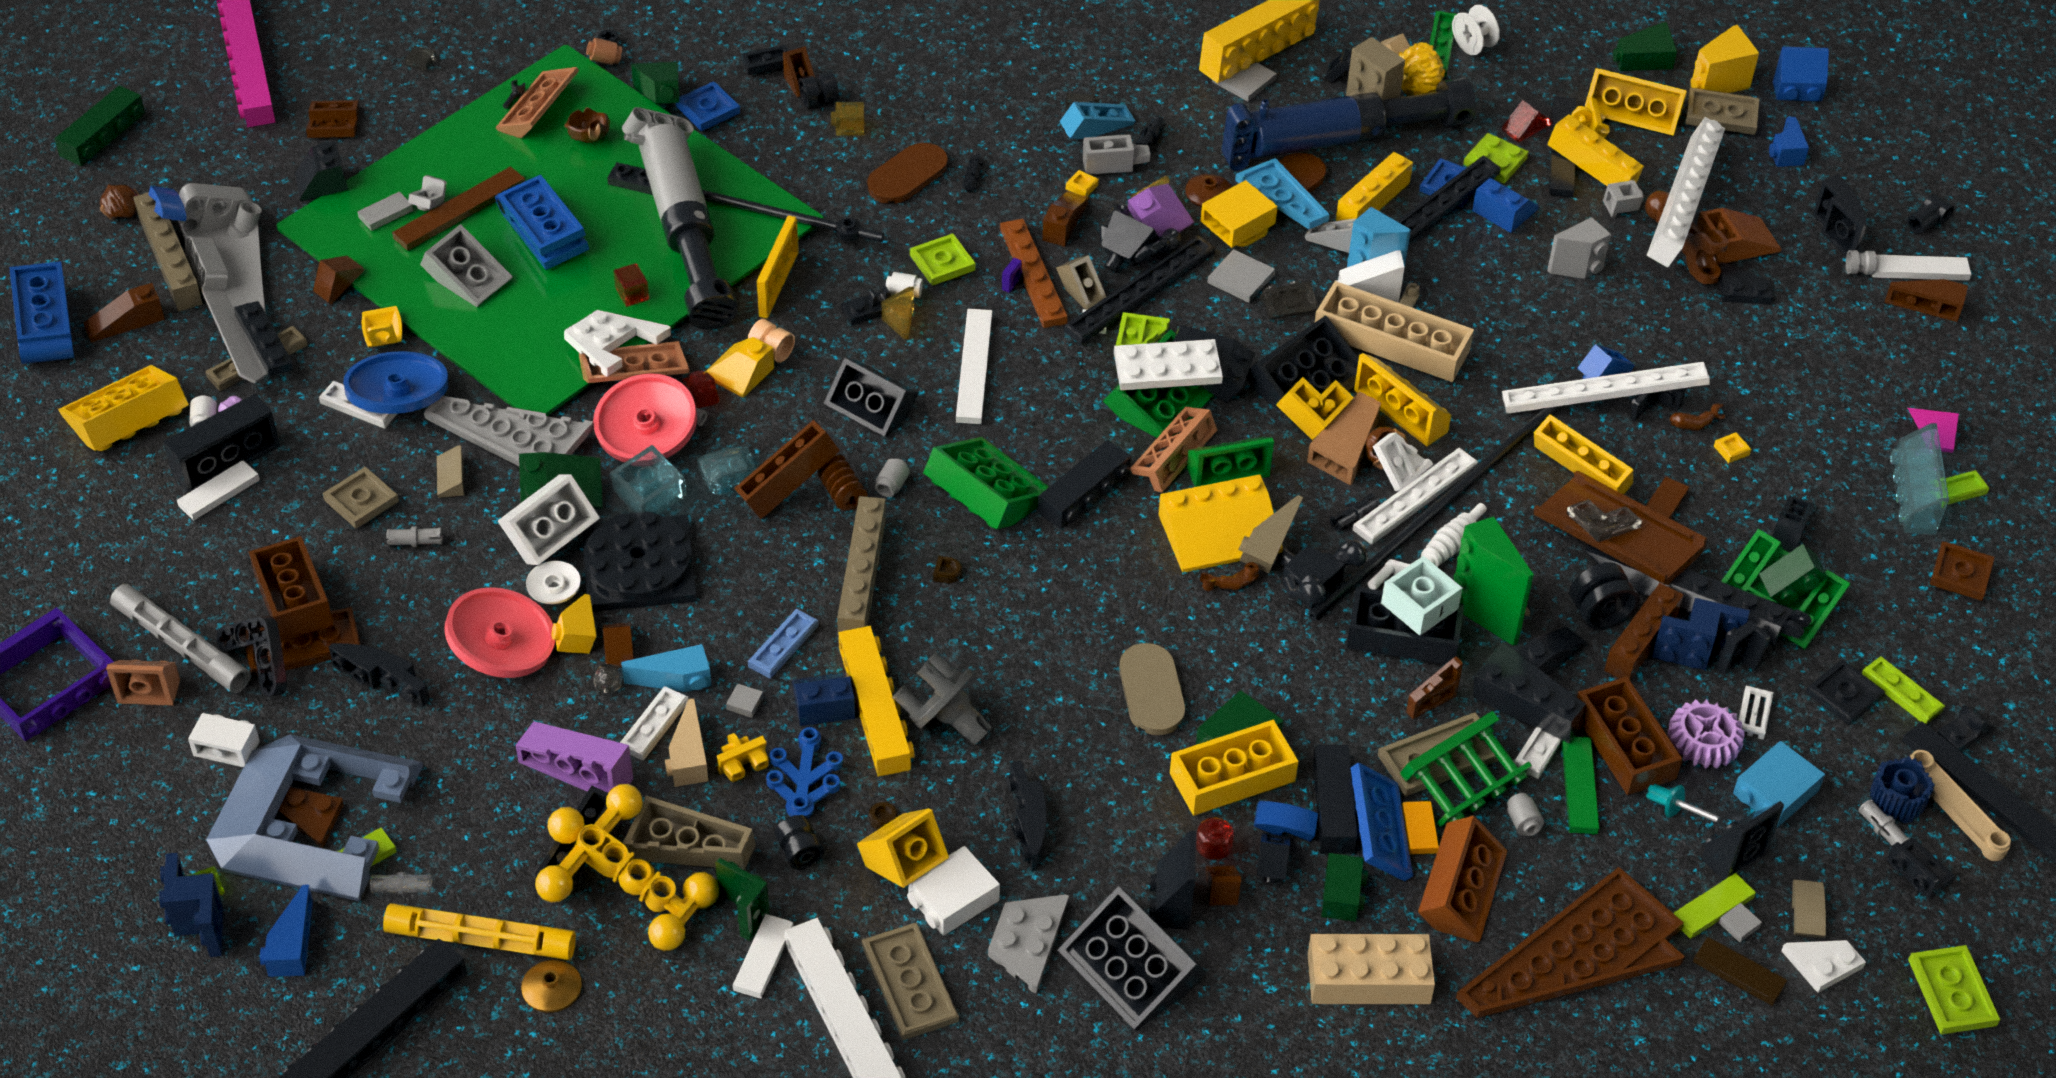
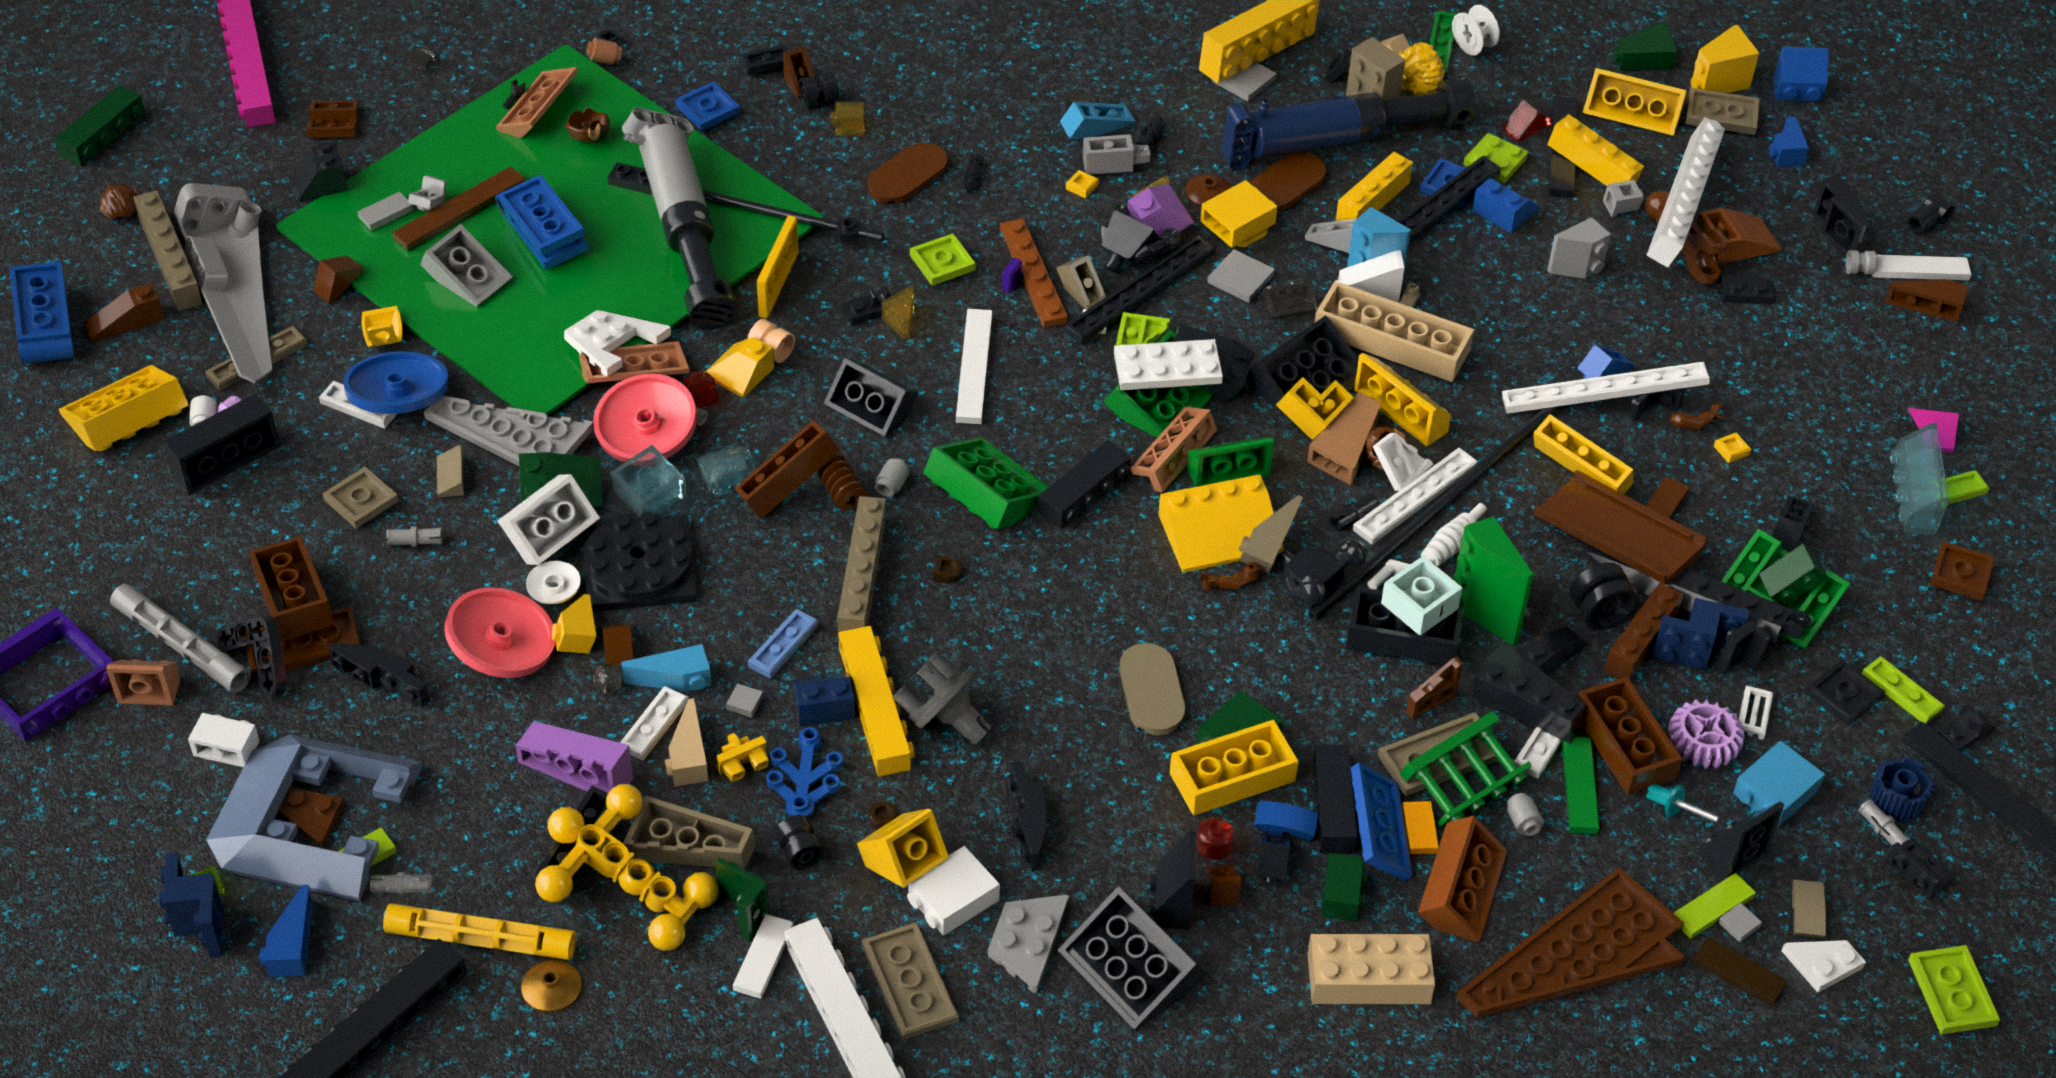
blue slope [148,186,187,222] -> none
white tile [177,460,260,521] -> none
black plate [234,301,293,376] -> none
clear red panel [613,264,649,307] -> none
dark green slope [631,62,679,103] -> none
white brick [886,272,923,300] -> none
reddish brown slope [1042,191,1089,247] -> none
dark azure wing [1235,158,1329,229] -> none
clear smoke tile [1567,499,1642,542] -> none
yellow hips [1571,97,1610,138] -> none
tan piece [1910,750,2011,861] -> none

